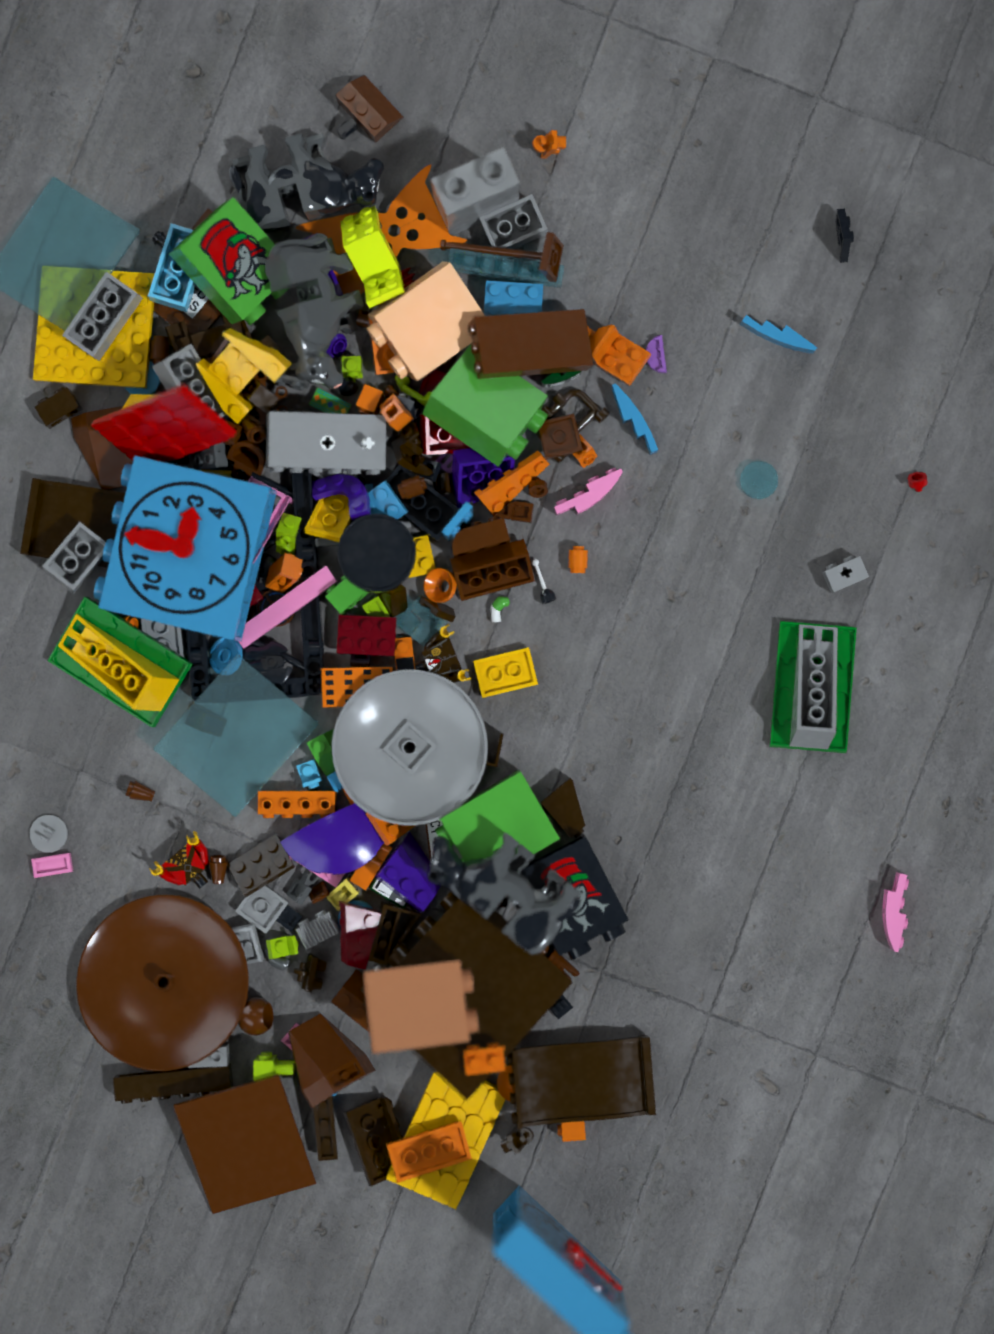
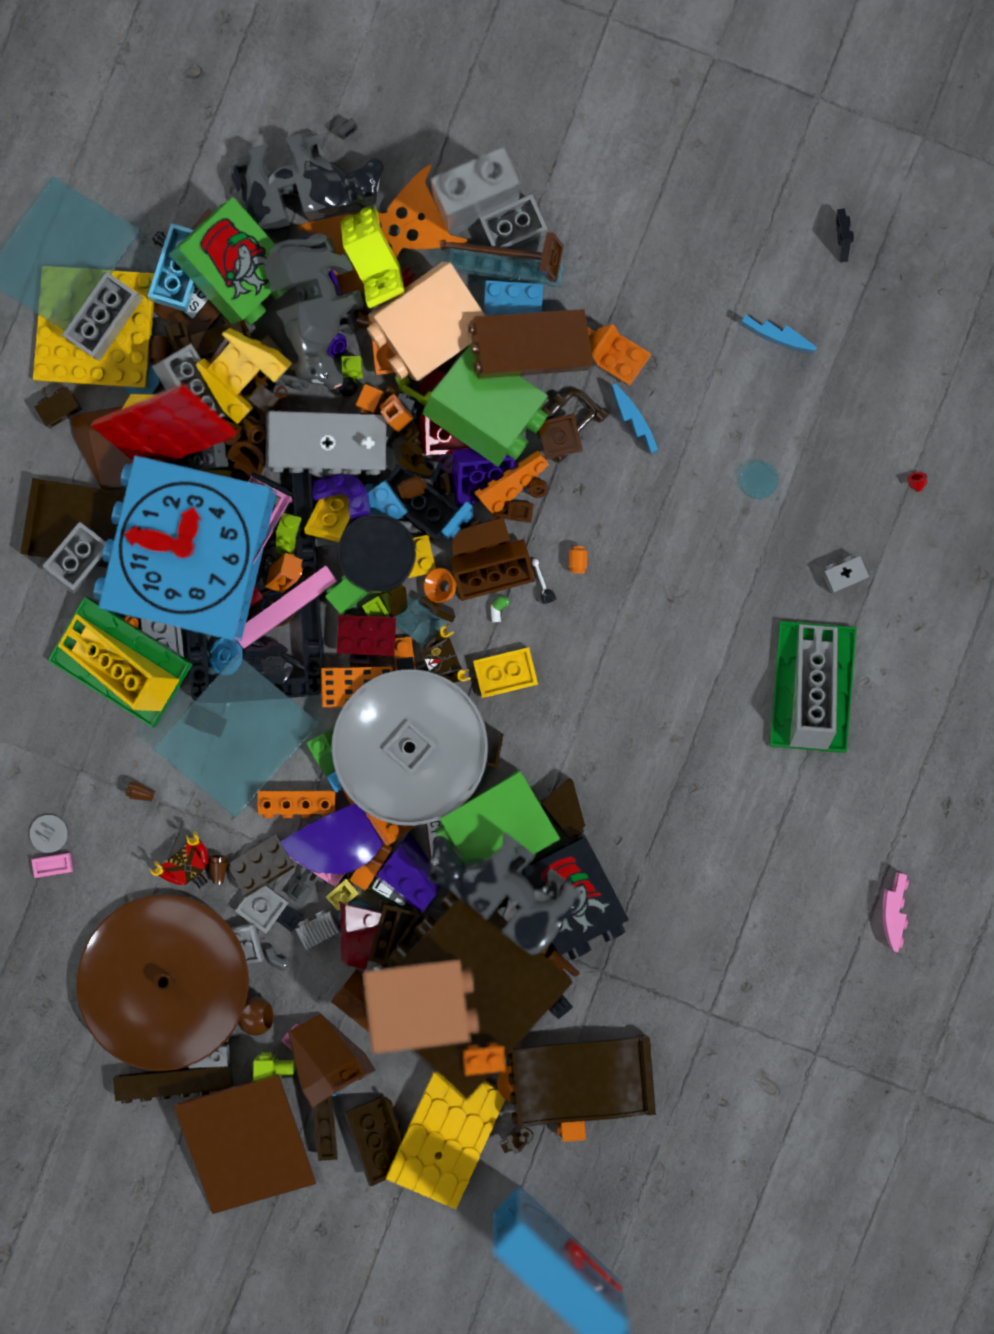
lime bracket [266,935,298,959] -> none
dark brown hips [293,954,327,992] -> none
medium azure bracket [296,759,323,790] -> none
bright green tile [309,387,352,414] -> none
reddish brown slope [309,881,330,904] -> none
reddish brown slope [335,75,403,143] -> none
orange plate [386,1120,472,1183] -> none
orange hips [532,130,566,159] -> none
dark green slope [541,371,582,387] -> none
bright pink slope [554,468,623,515] -> none
orange bracket [572,434,597,468] -> none
medium lavender tile [645,335,667,373] -> none

